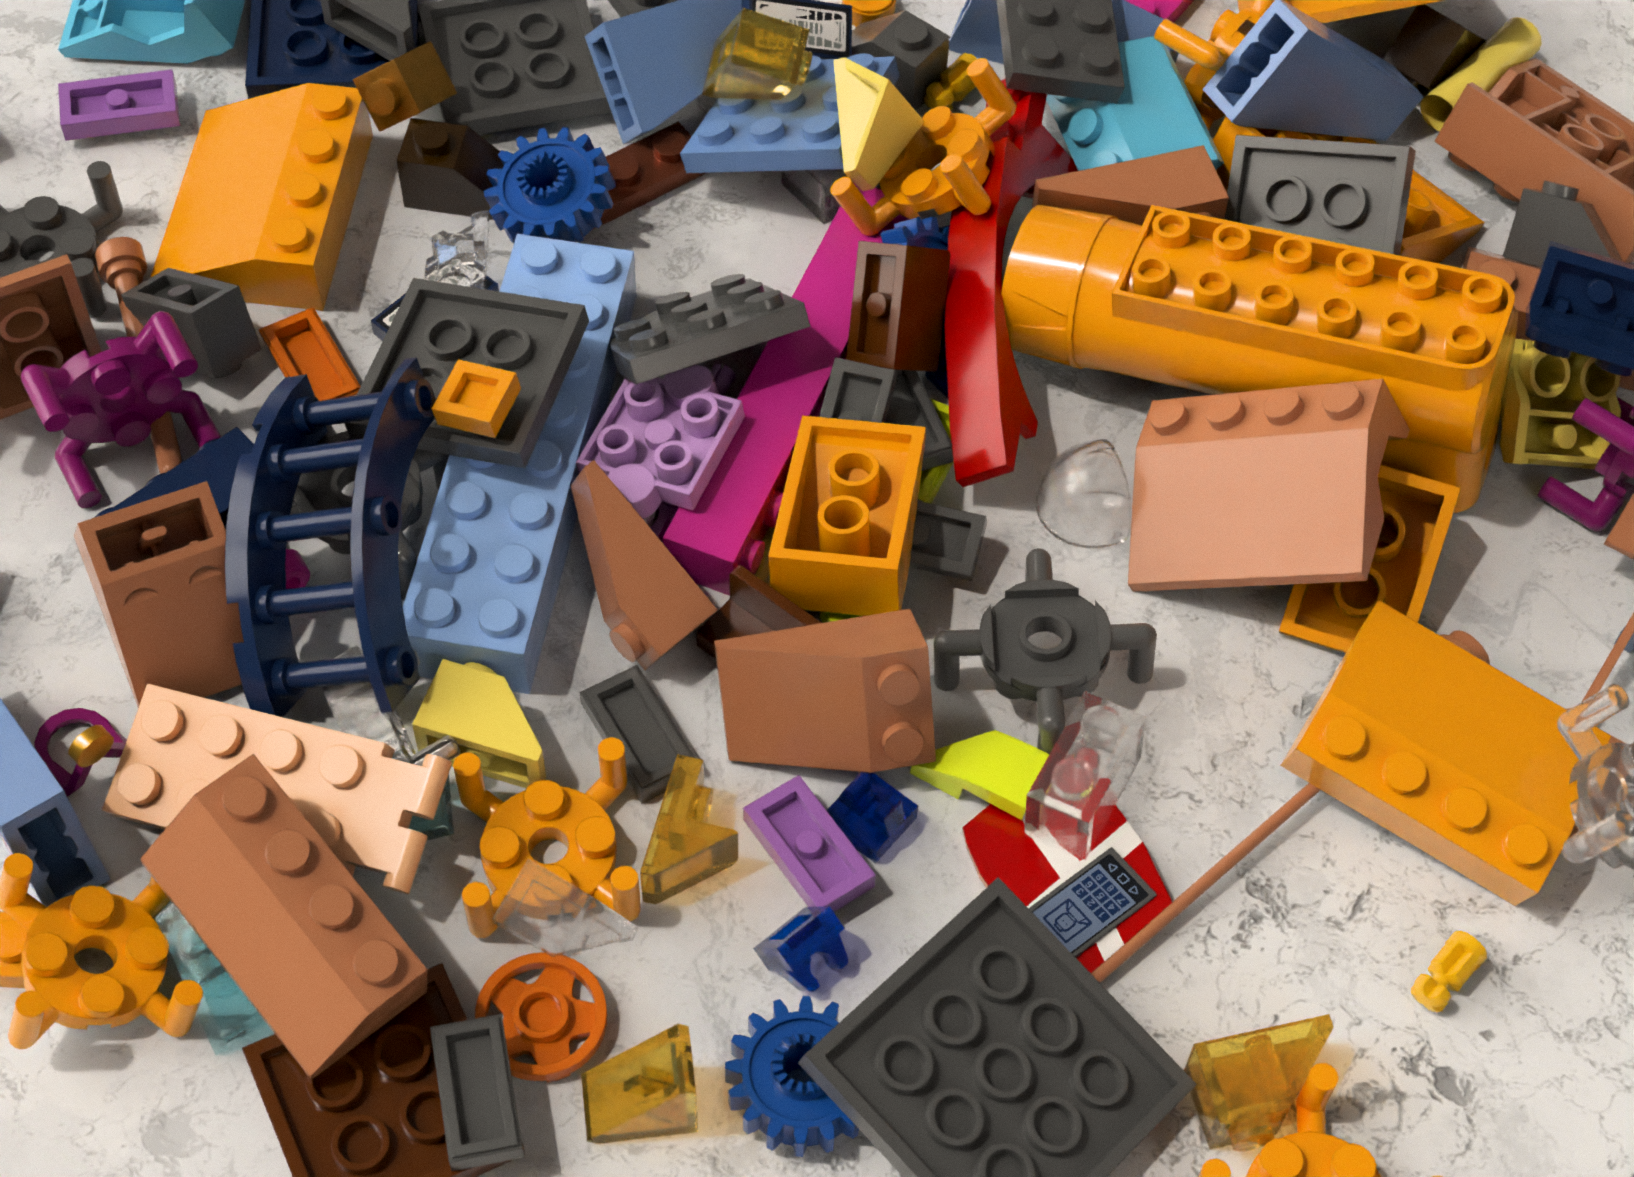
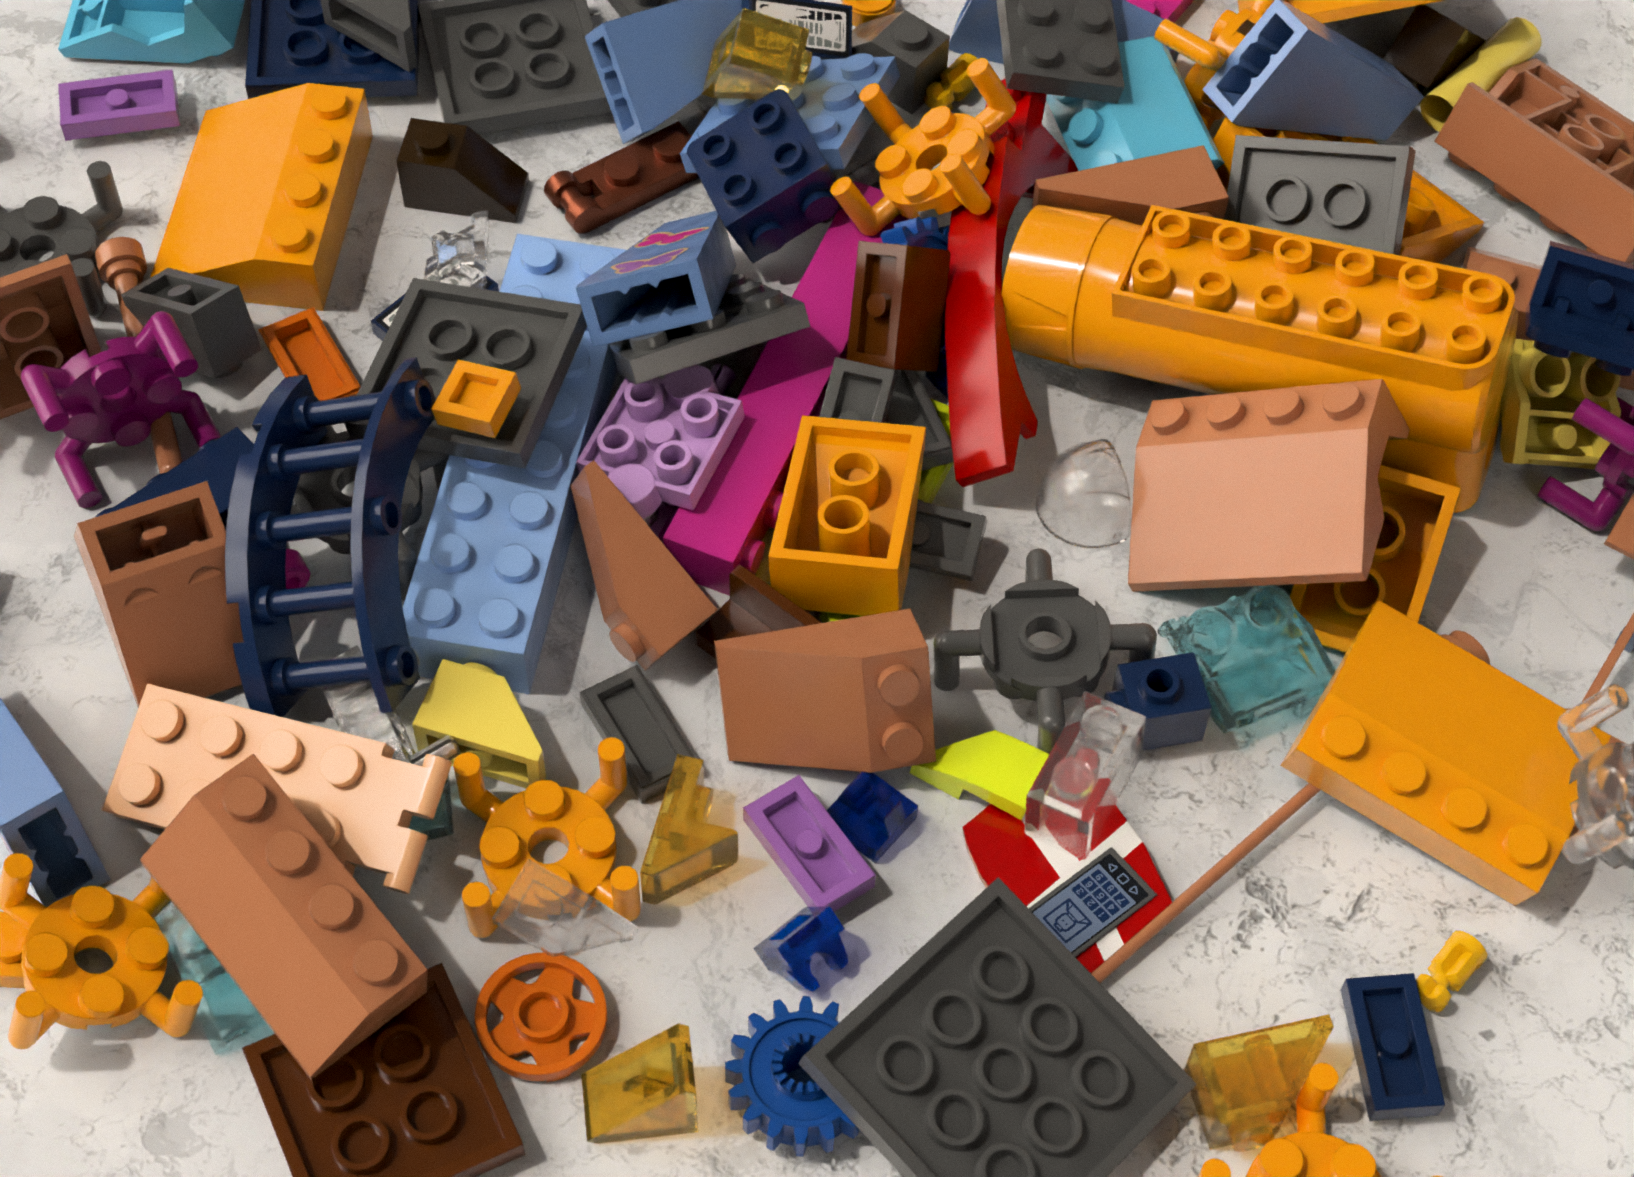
magenta piece [34,708,127,797] -> none
pearl gold brick [352,41,457,132] -> none
dark grey tile [430,1014,524,1171] -> none
blue gear [484,127,616,244] -> none
light yellow slope [833,57,925,191] -> none
dark grey slope [1502,180,1623,267] -> none
none -> medium blue slope [576,211,736,347]
none -> dark blue bracket [687,89,842,264]
none -> dark blue brick [1104,652,1212,753]
none -> clear light blue slope [1157,585,1335,734]
none -> dark blue plate [1340,973,1445,1121]

